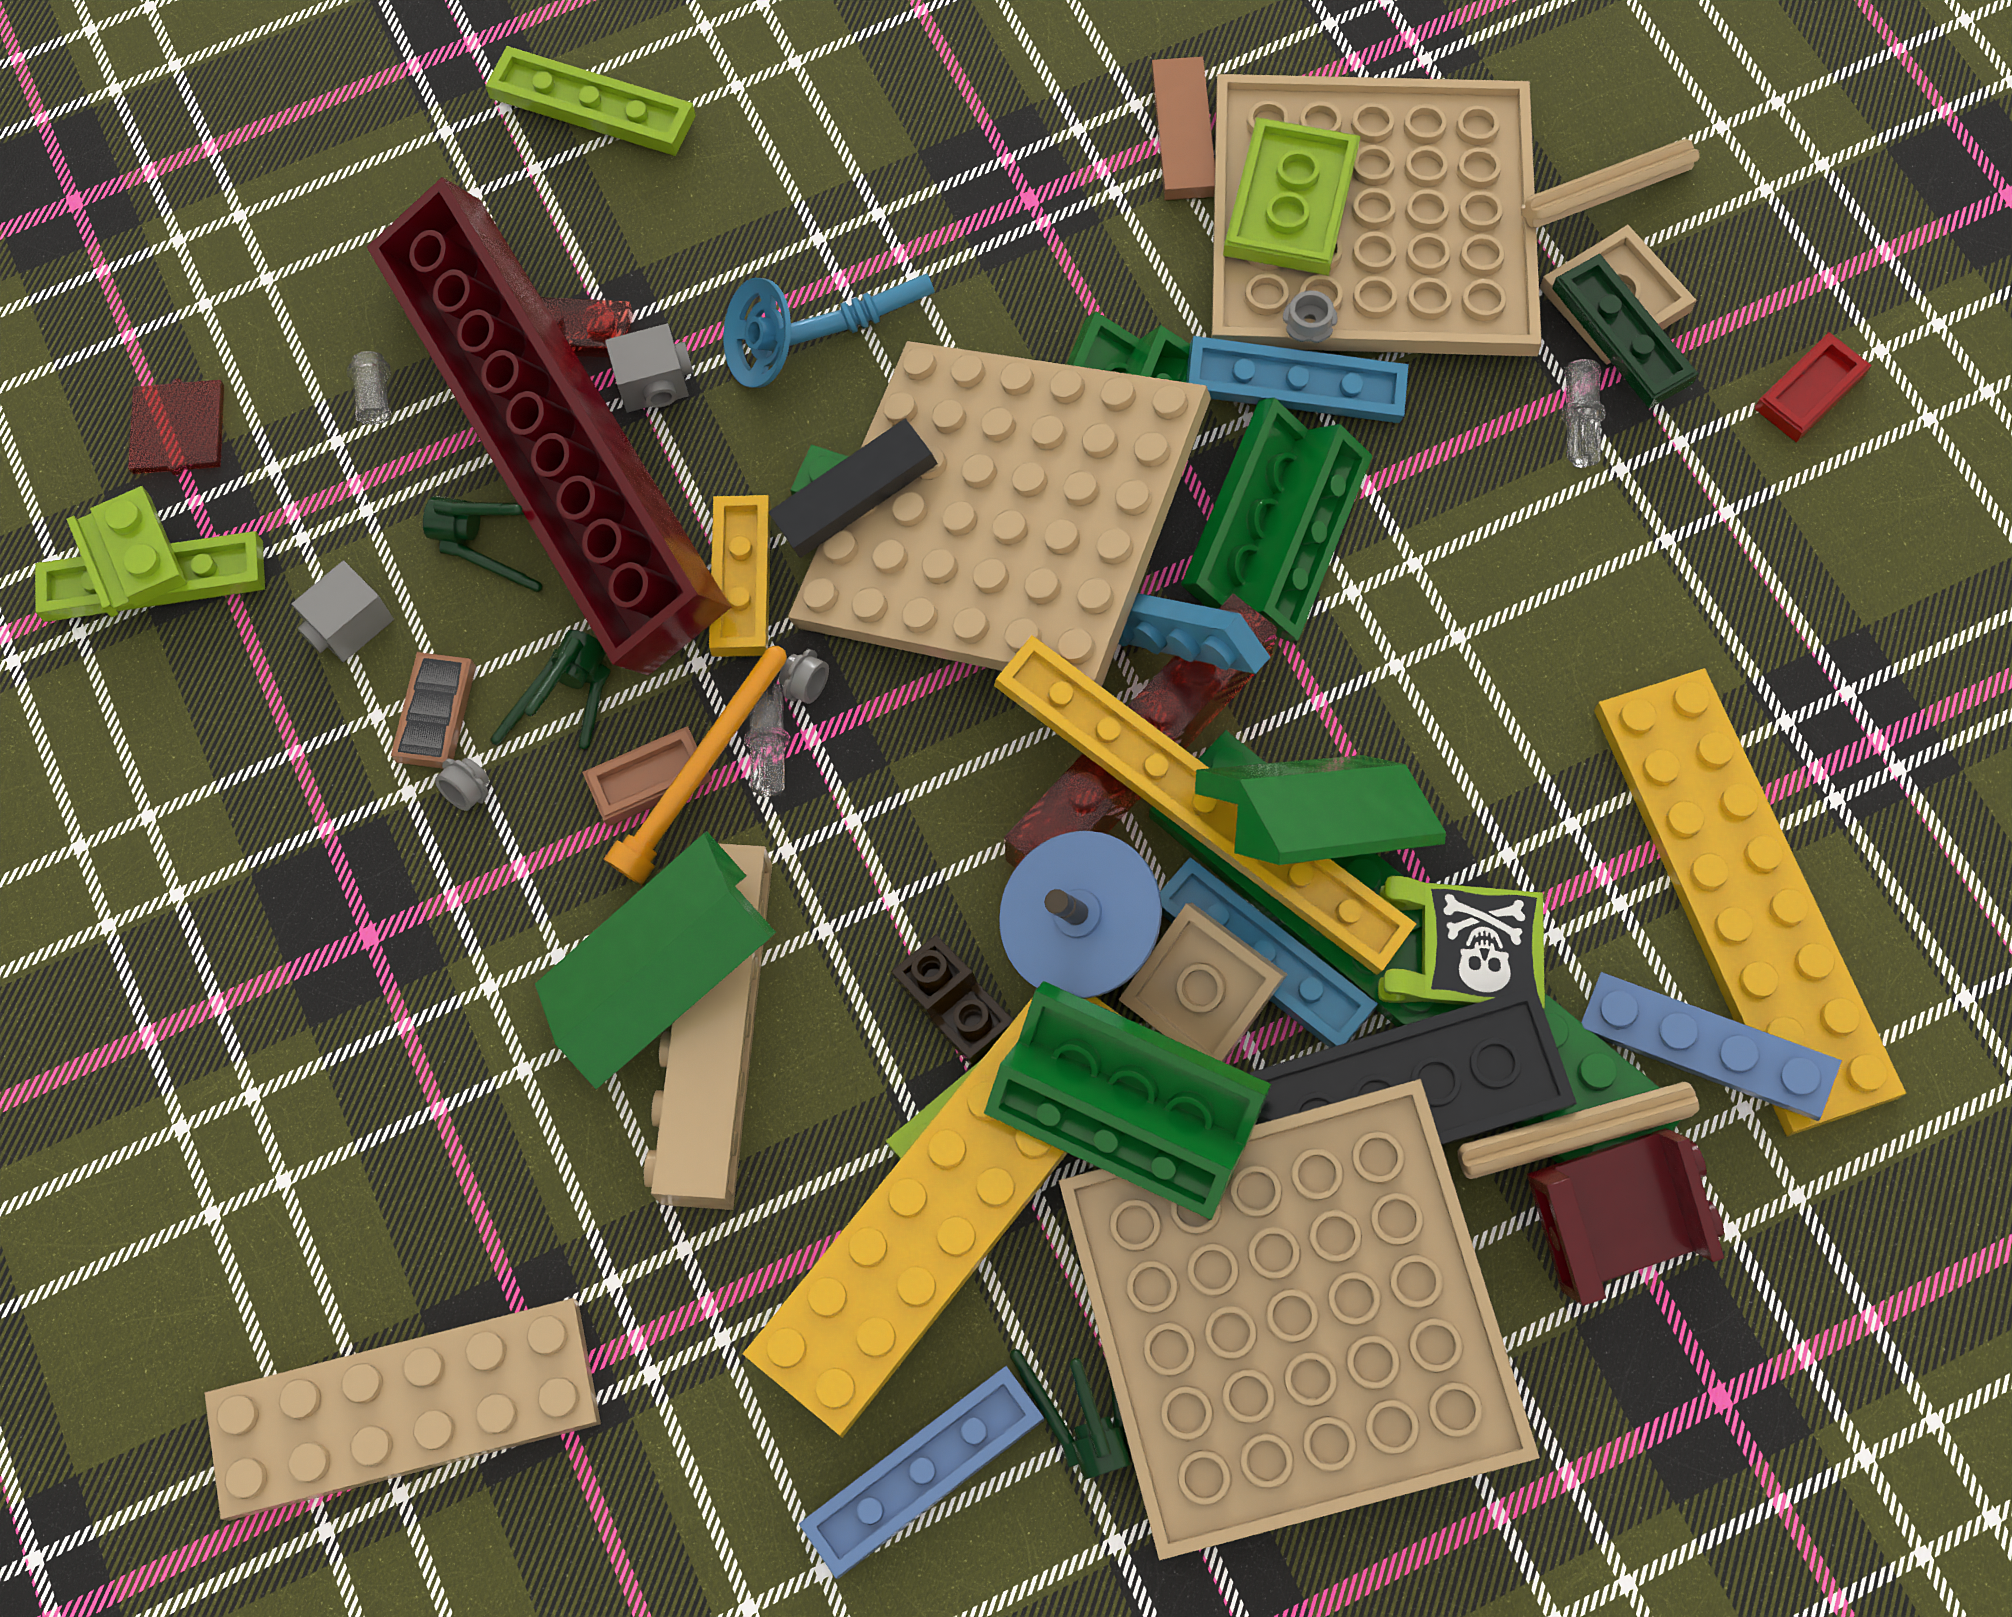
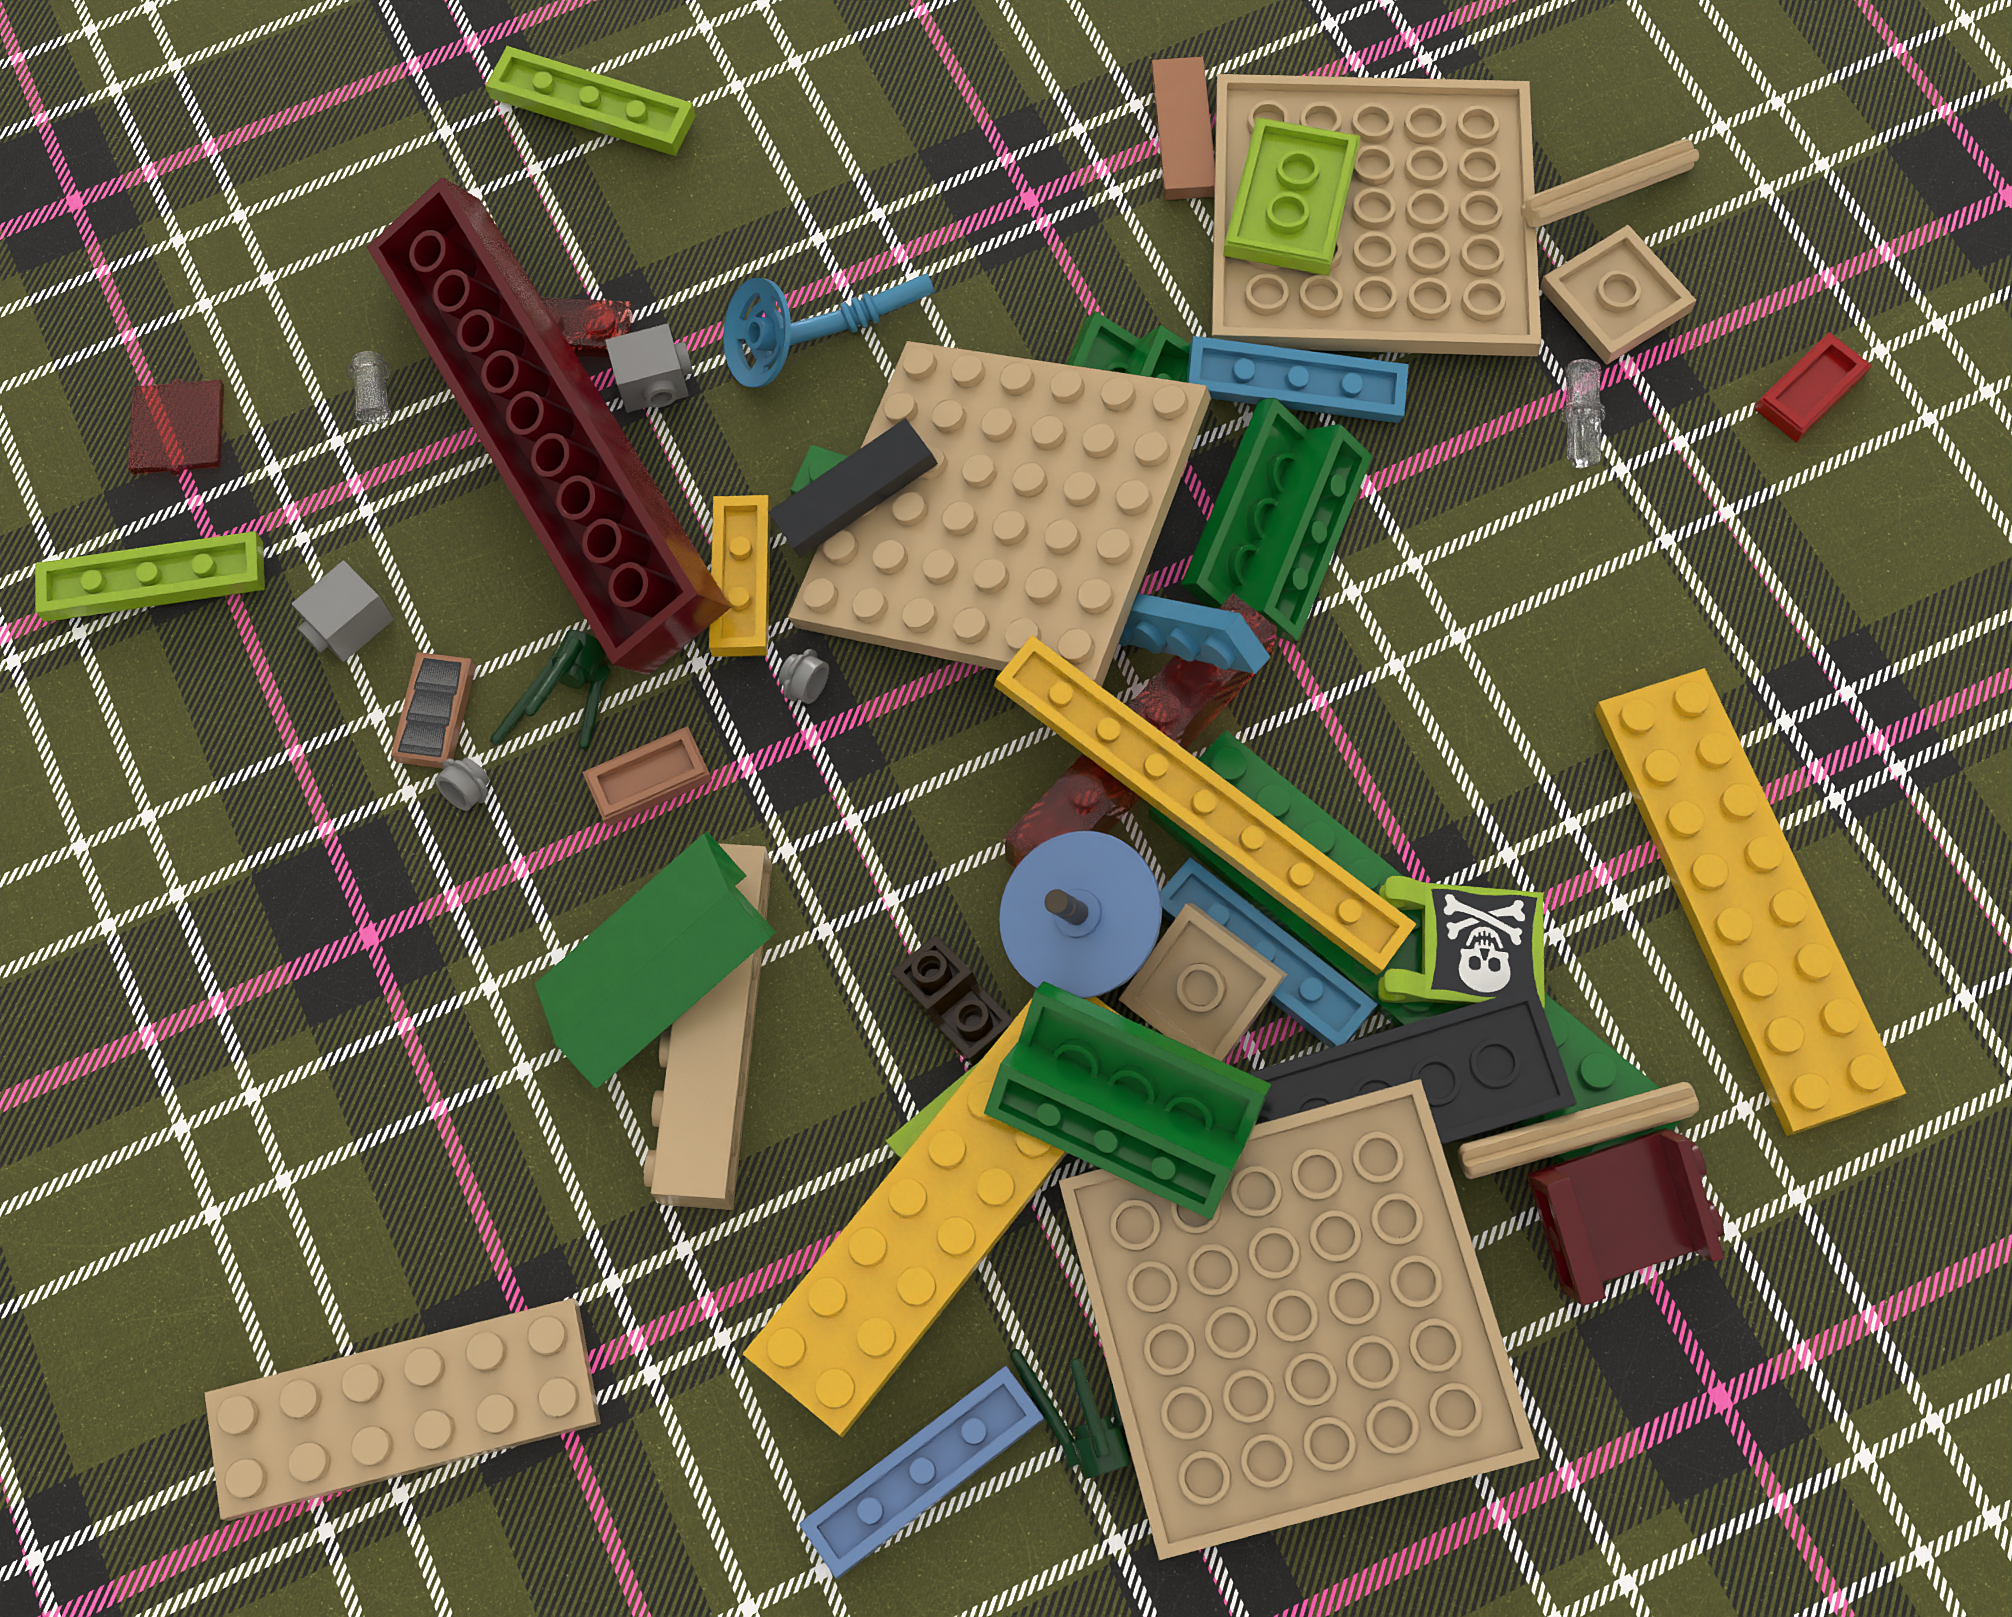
lime plate [66,486,187,618] -> none
dark green plant [423,496,543,592] -> none
light orange piece [603,646,787,886] -> none
clear axle [744,683,790,797] -> none
green slope [1195,755,1446,865] -> none
light grey plate [1283,290,1337,343] -> none
dark green tile [1552,253,1699,409] -> none
medium blue plate [1581,972,1842,1121] -> none

